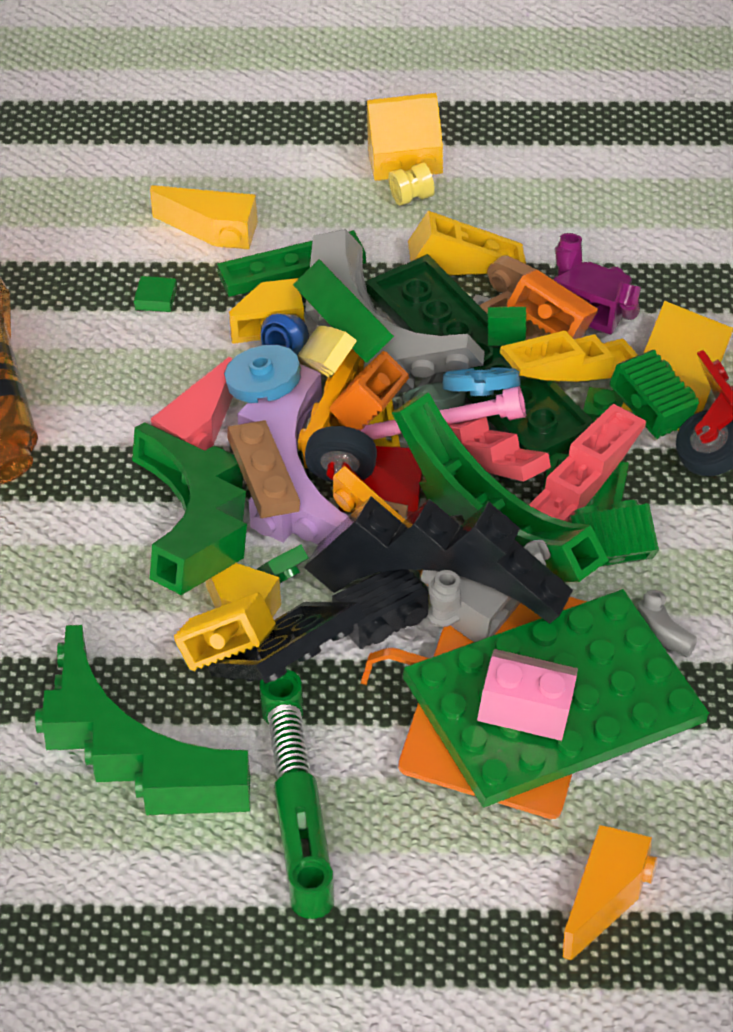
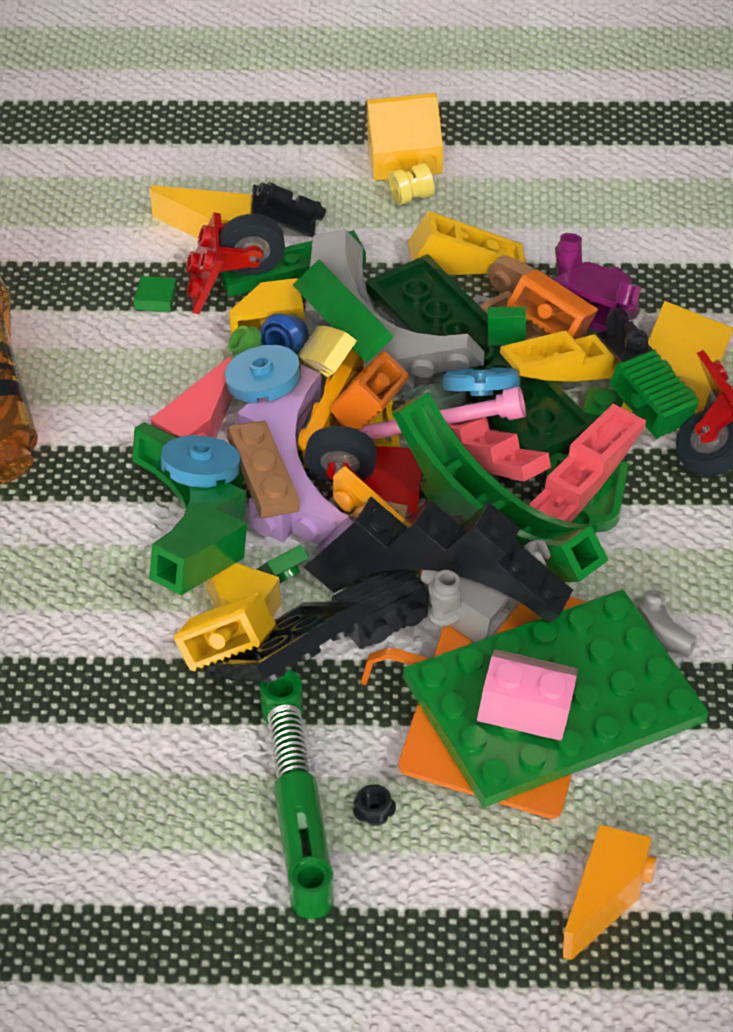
green arch [35,625,250,815] -> none
green brick [567,500,659,567] -> none
none -> dark azure plate [161,435,240,488]
none -> plate [186,212,285,314]
none -> bright green plate [228,325,262,358]
none -> black hinge [251,181,326,237]
none -> black plate [353,784,396,826]
none -> black hinge [597,308,658,363]

